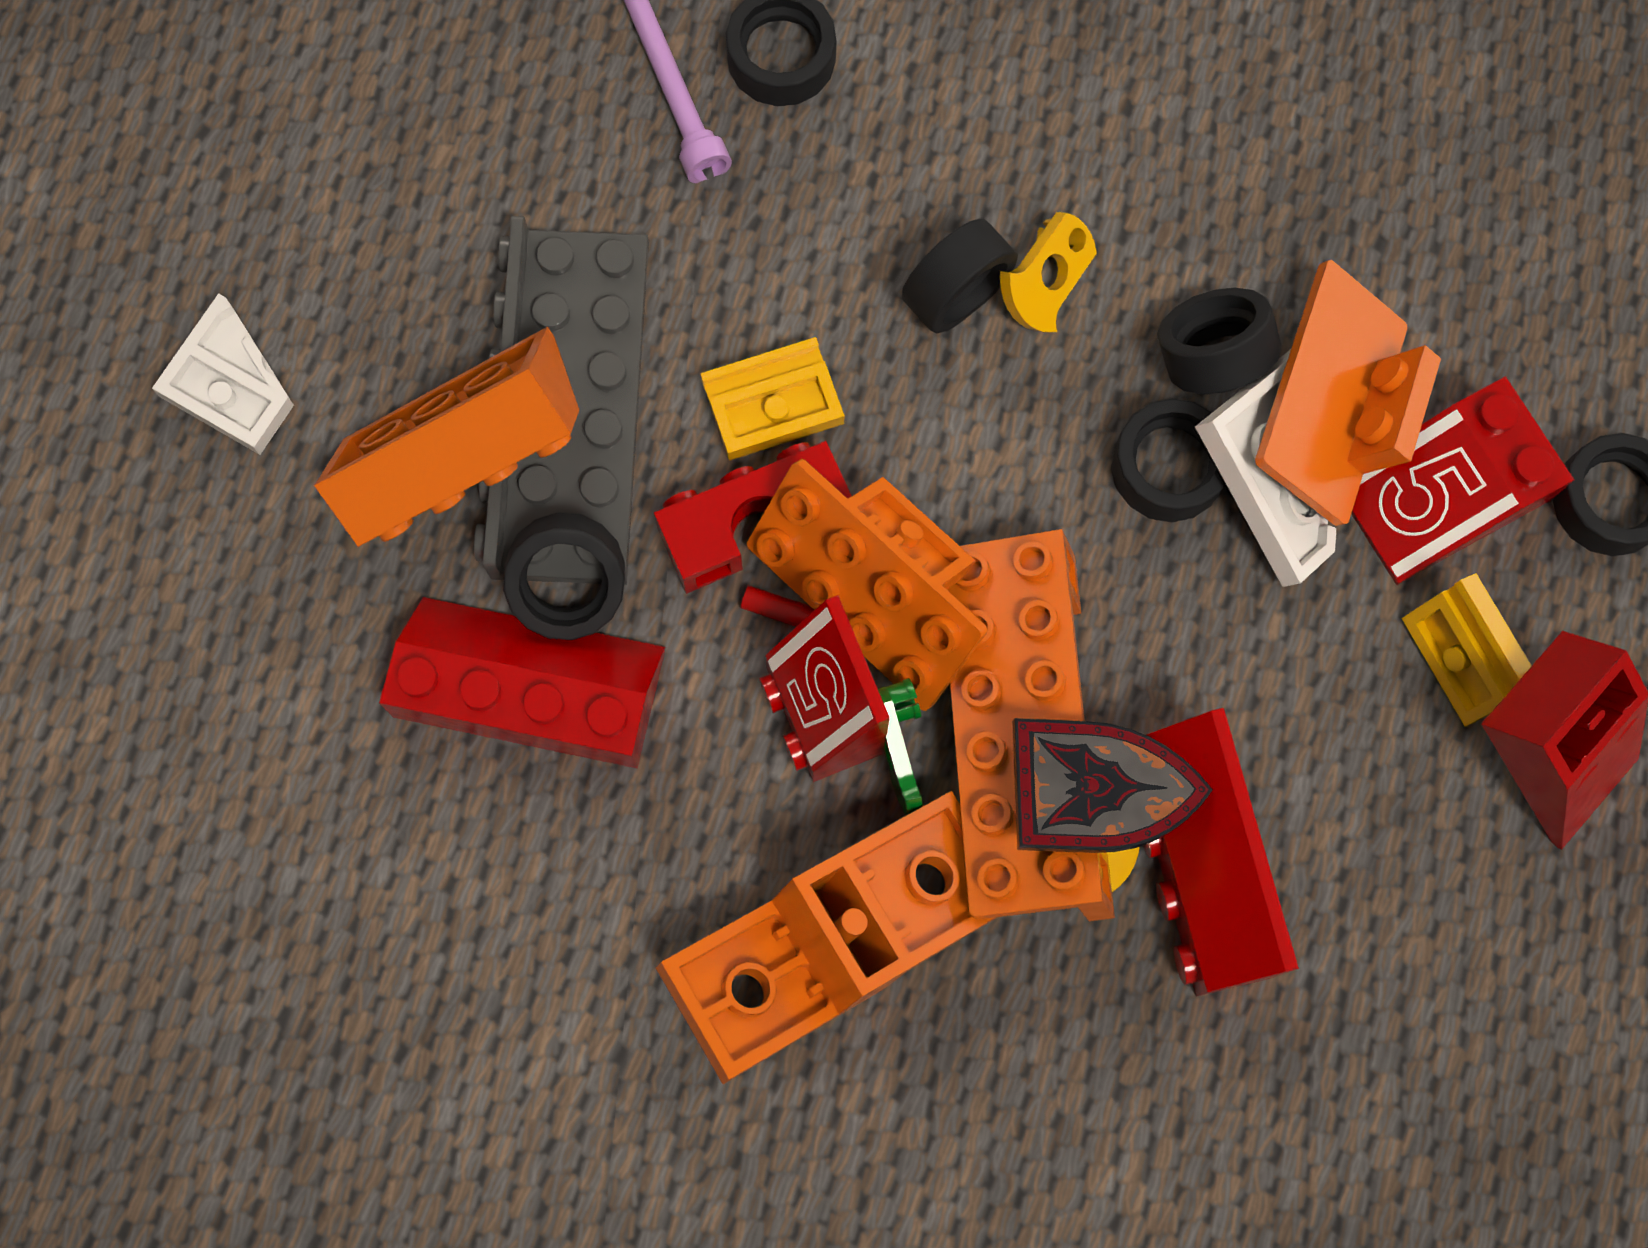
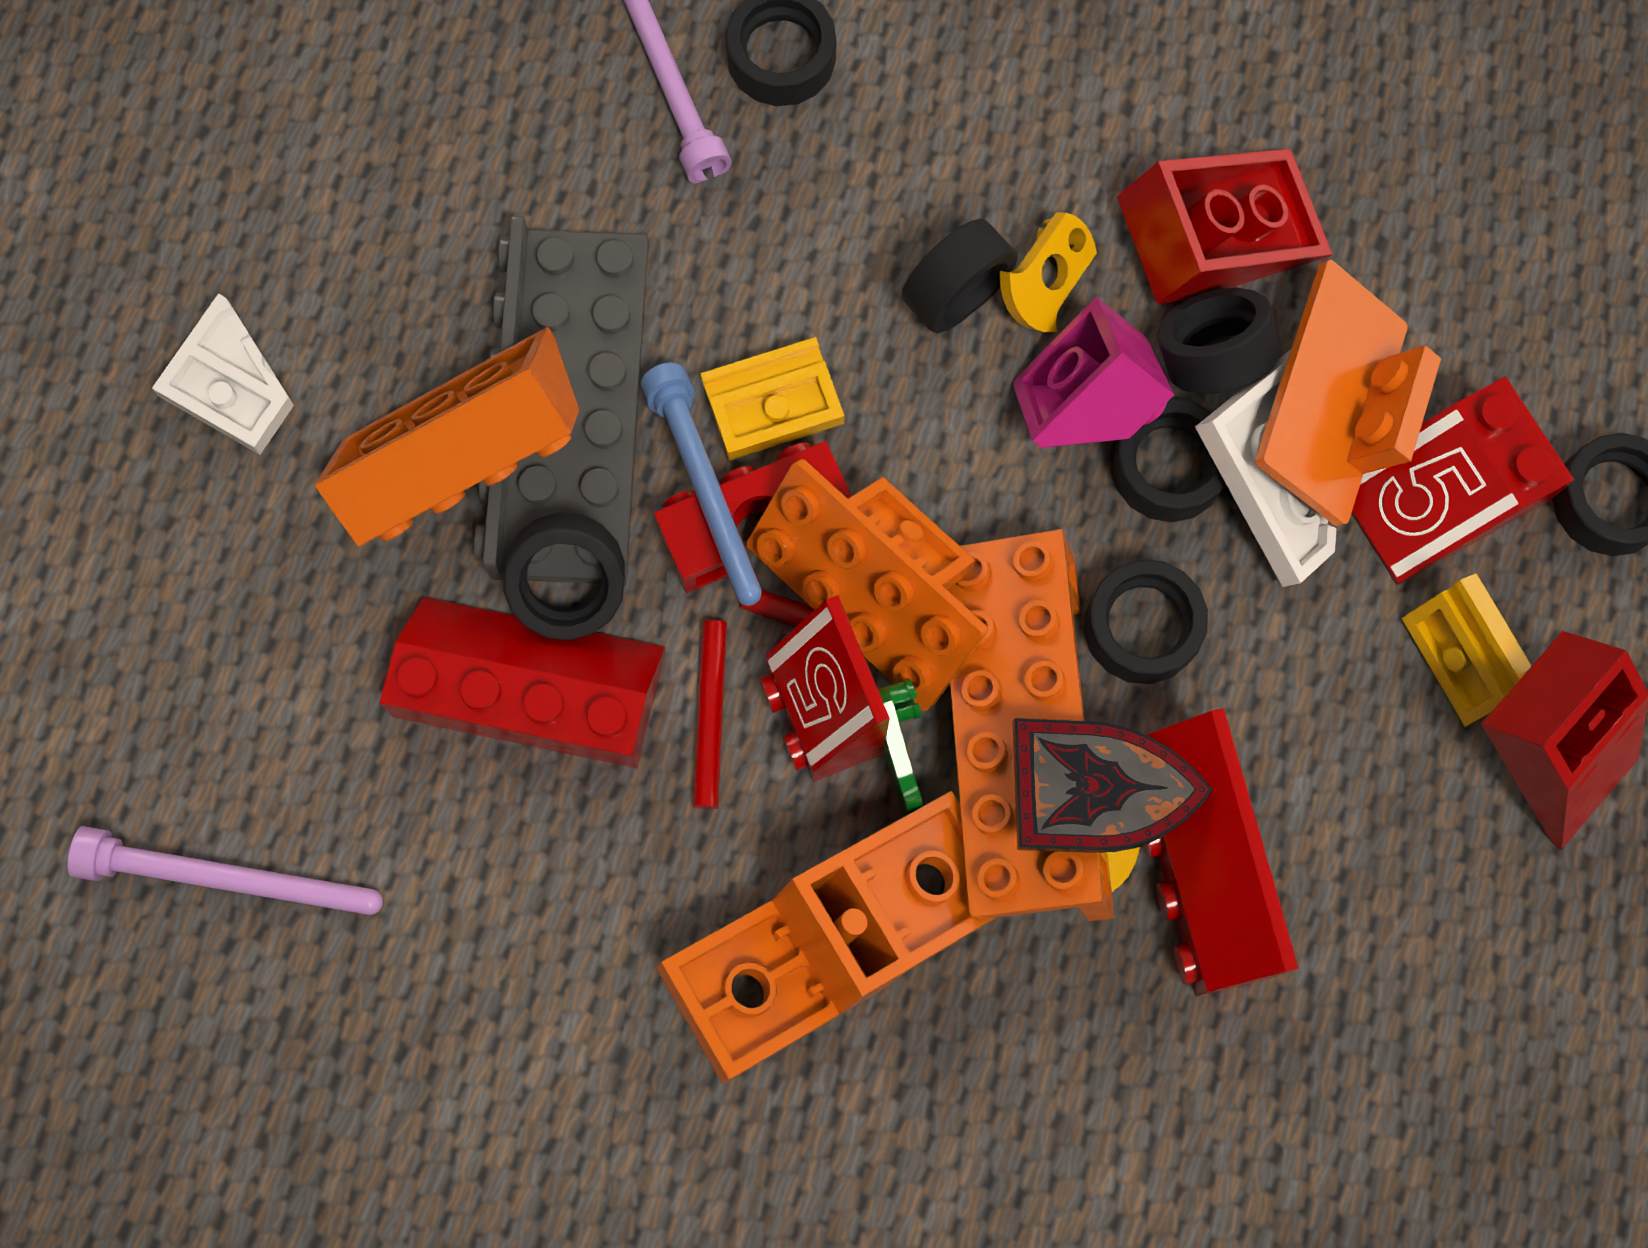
none -> lavender piece [67,826,383,915]
none -> medium blue piece [641,363,762,606]
none -> red bar [693,620,727,809]
none -> dark pink slope [1012,296,1174,448]
none -> black tyre [1084,559,1208,684]
none -> red slope [1116,149,1333,304]

